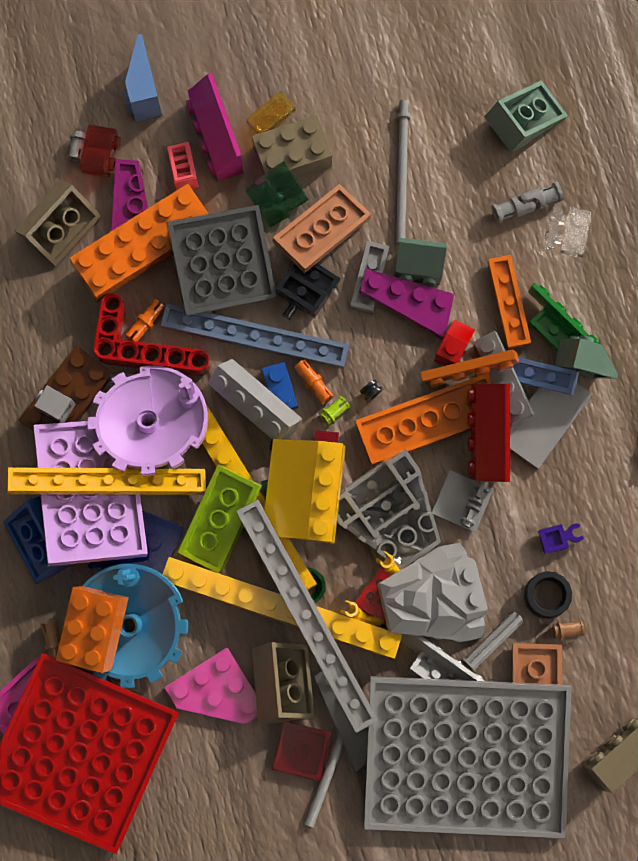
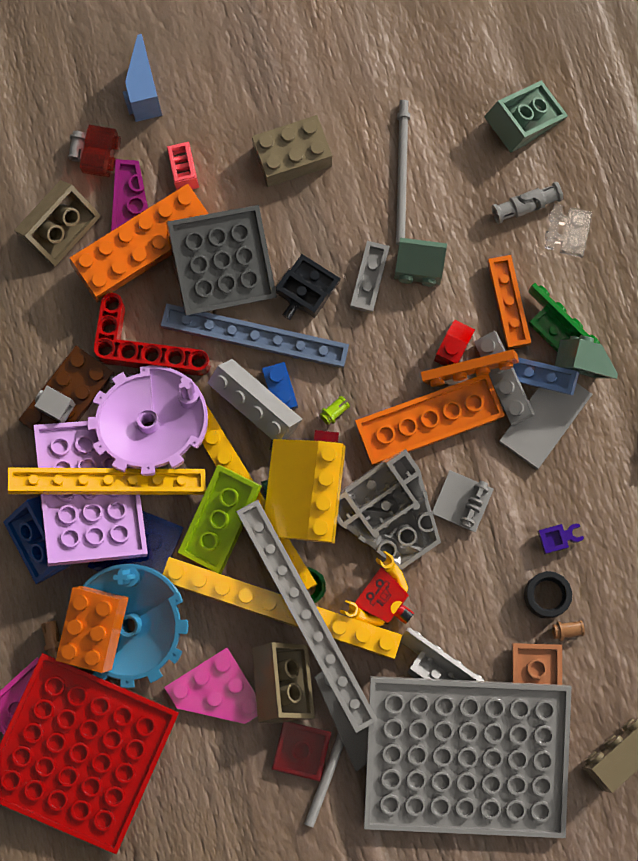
orange pin [125,299,165,342] -> none
dark pink slope [185,73,244,181] -> none
clear yellow plate [246,91,296,134] -> none
clear green slope [246,161,309,227] -> none
nougat plate [272,184,371,273] -> none
orange pin [294,359,334,405] -> none
magenta wing [359,269,454,340] -> none
black bush [360,379,383,401] -> none
light grey wedge [377,543,488,643] -> none
light grey axle [461,612,523,673] -> none
red slope [467,384,510,482] -> none

